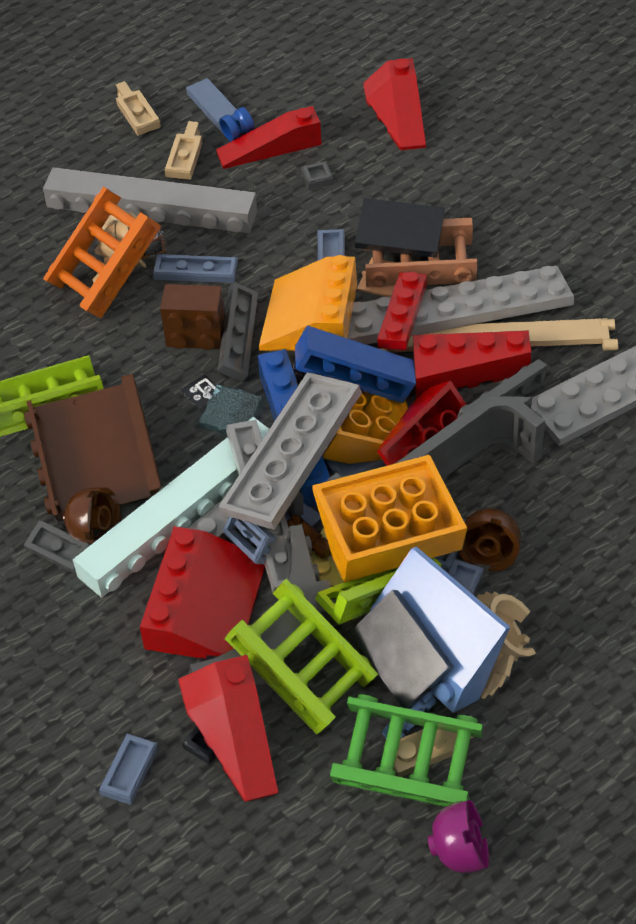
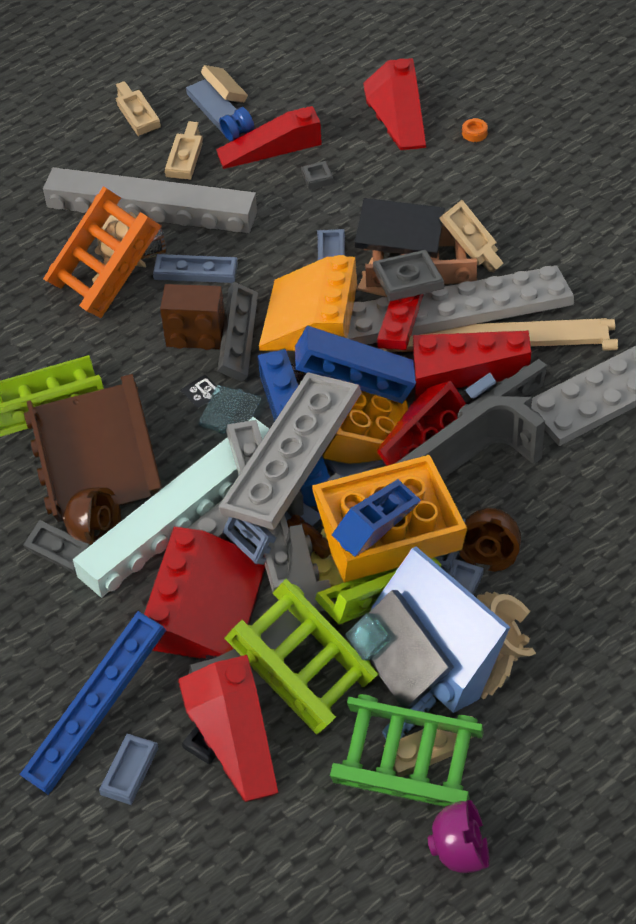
none -> blue tile [20,611,166,795]
none -> tan tile [201,65,248,103]
none -> blue slope [332,479,421,557]
none -> clear light blue plate [345,613,391,661]
none -> dark grey tile [373,250,444,301]
none -> tan hinge [439,200,504,272]
none -> orange tile [462,118,488,142]
none -> sand blue tile [466,373,497,400]

